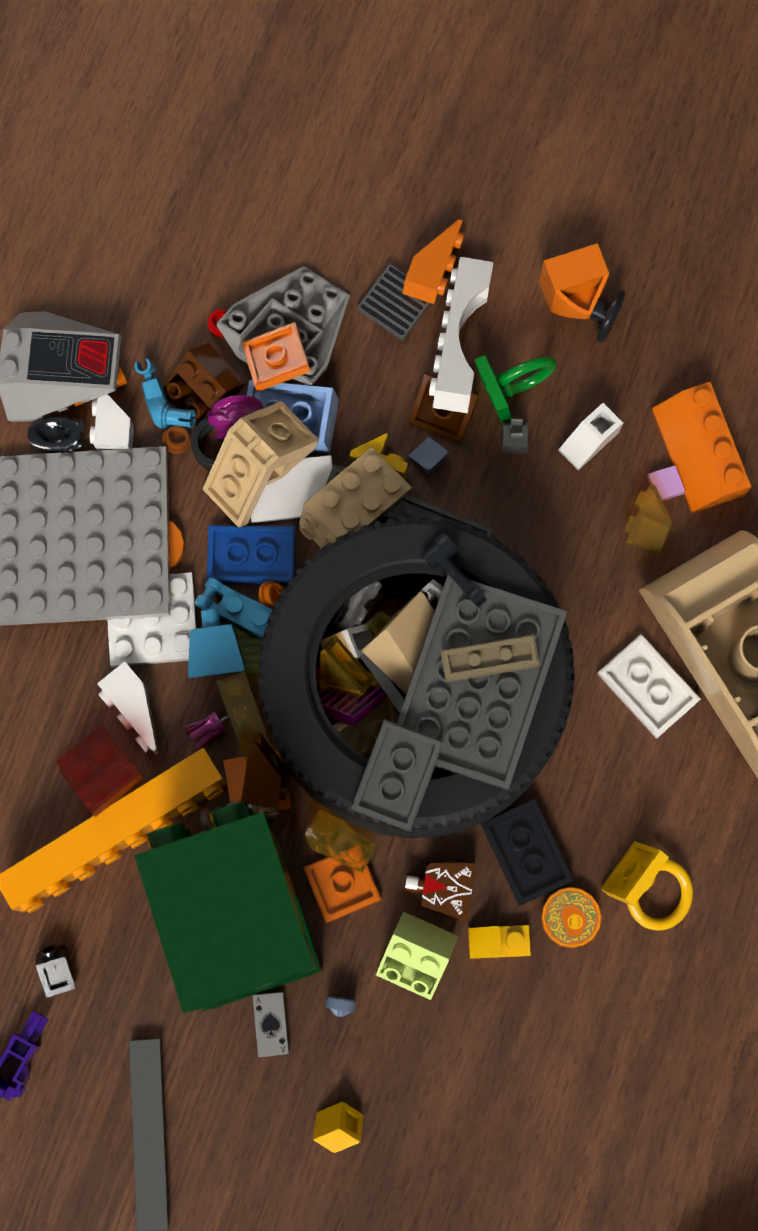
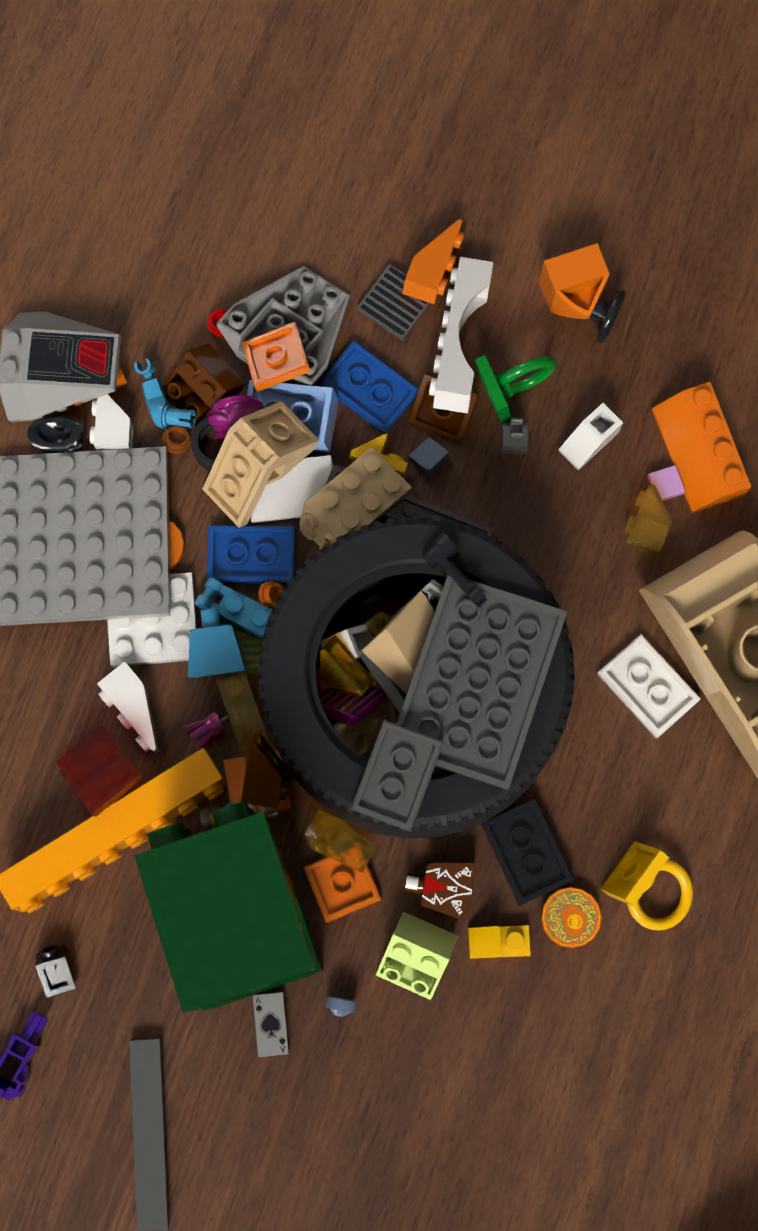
yellow panel [313,1101,364,1153] -> none
clear plate [334,581,382,630] -> none
dark tan tile [441,634,540,683] -> none
none -> blue tile [319,340,419,434]

